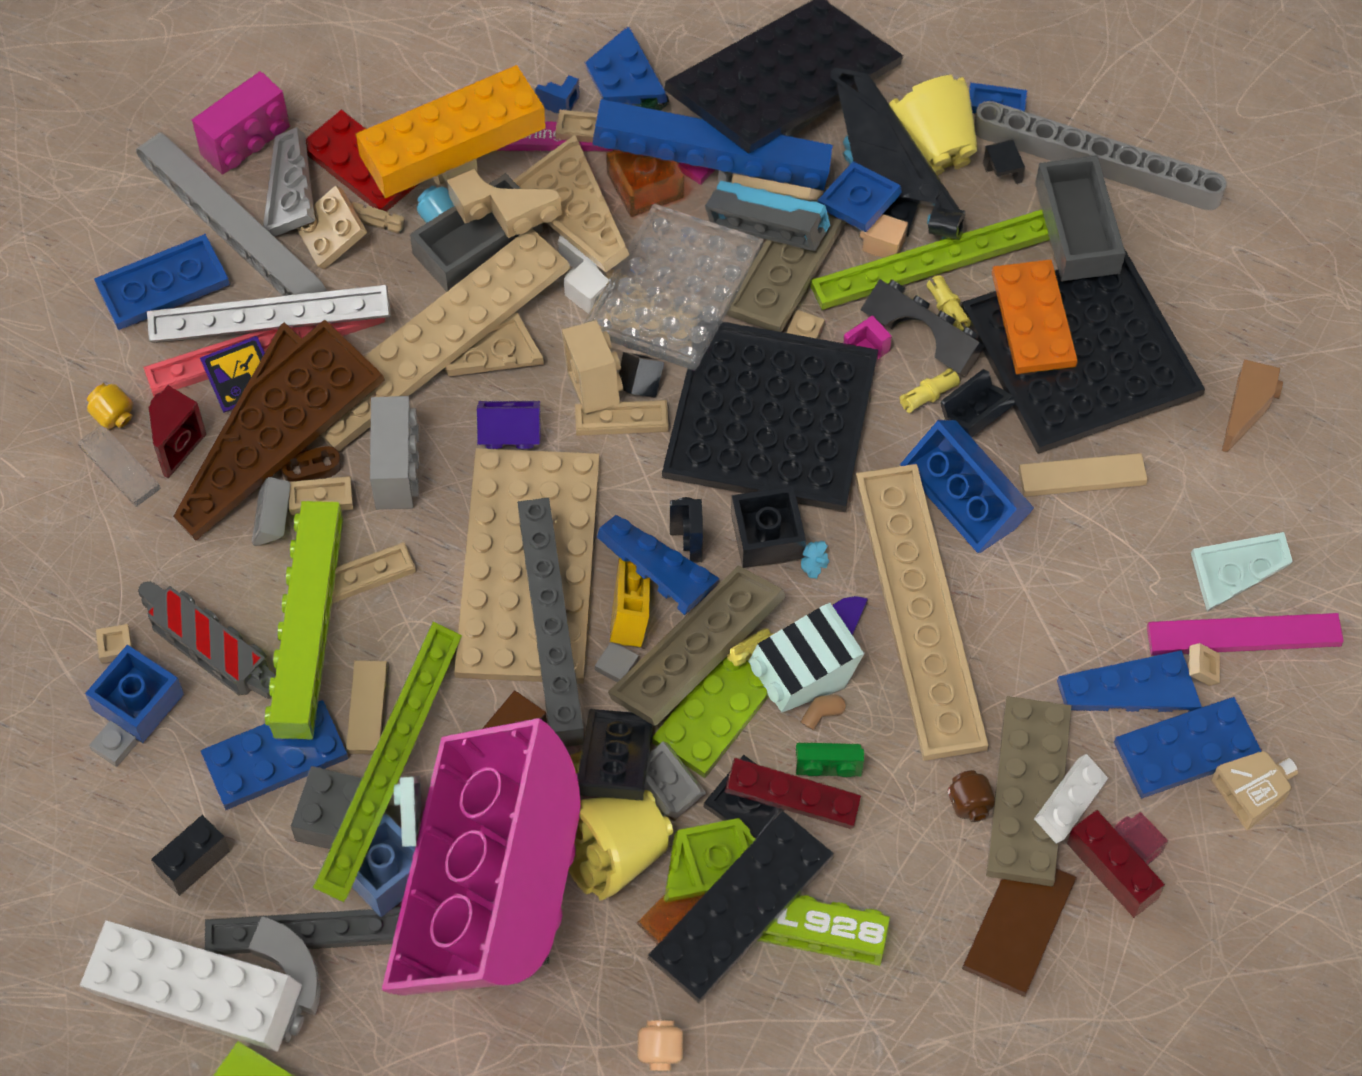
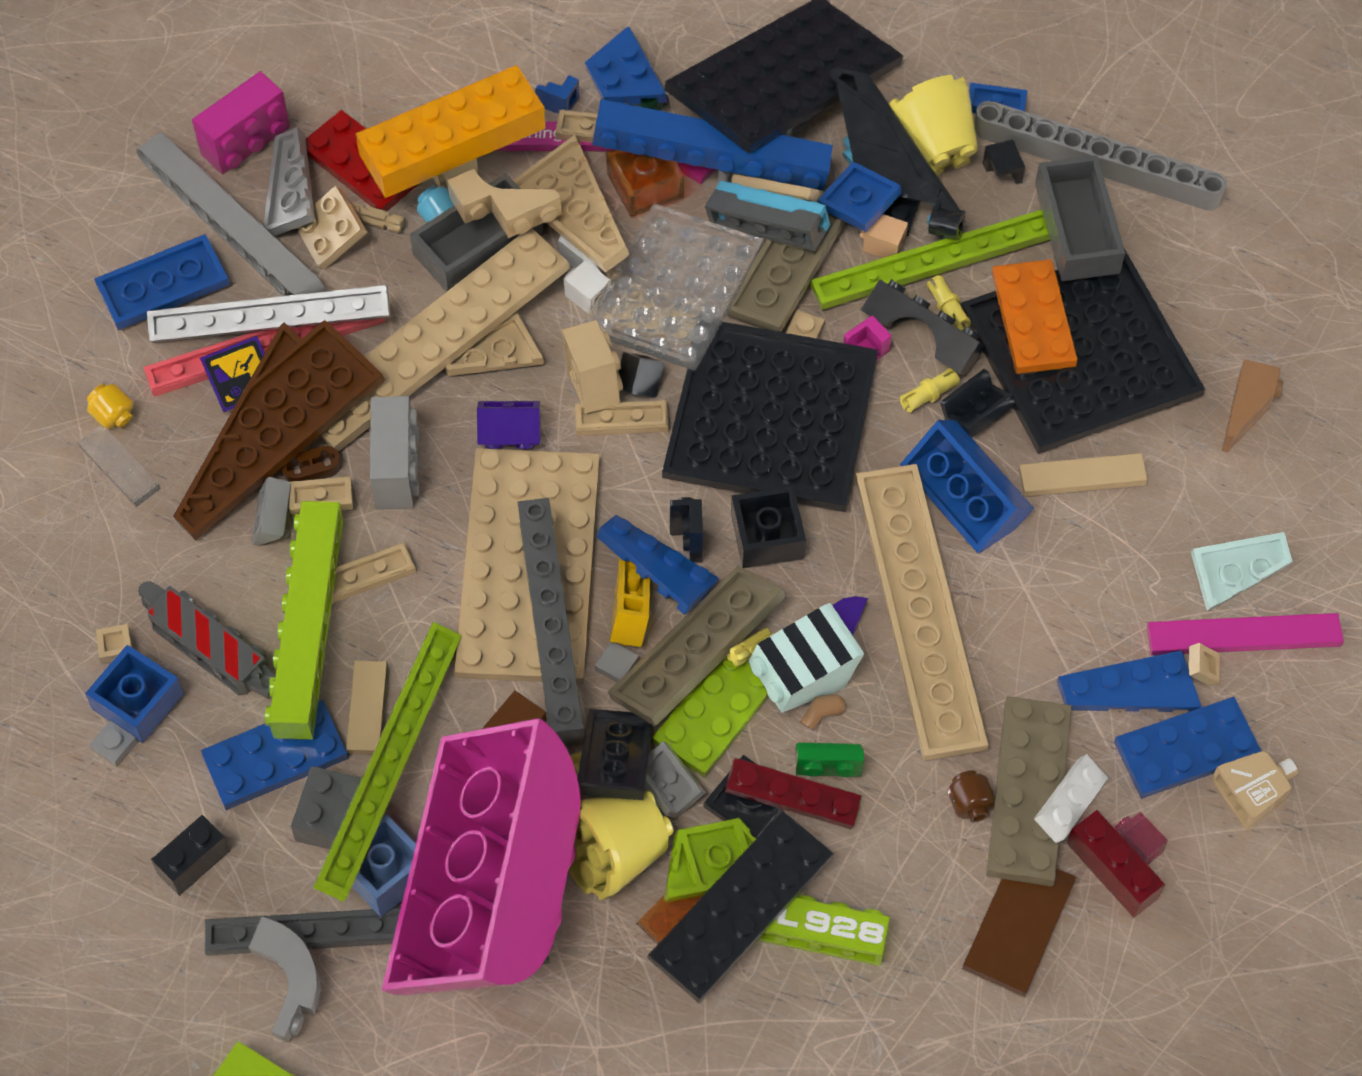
white brick [80,921,302,1052] -> none
dark red slope [148,385,207,479] -> none
light aqua wing [394,776,422,847] -> none
light nougat head [638,1021,683,1071] -> none
medium azure plant [801,541,830,579] -> none

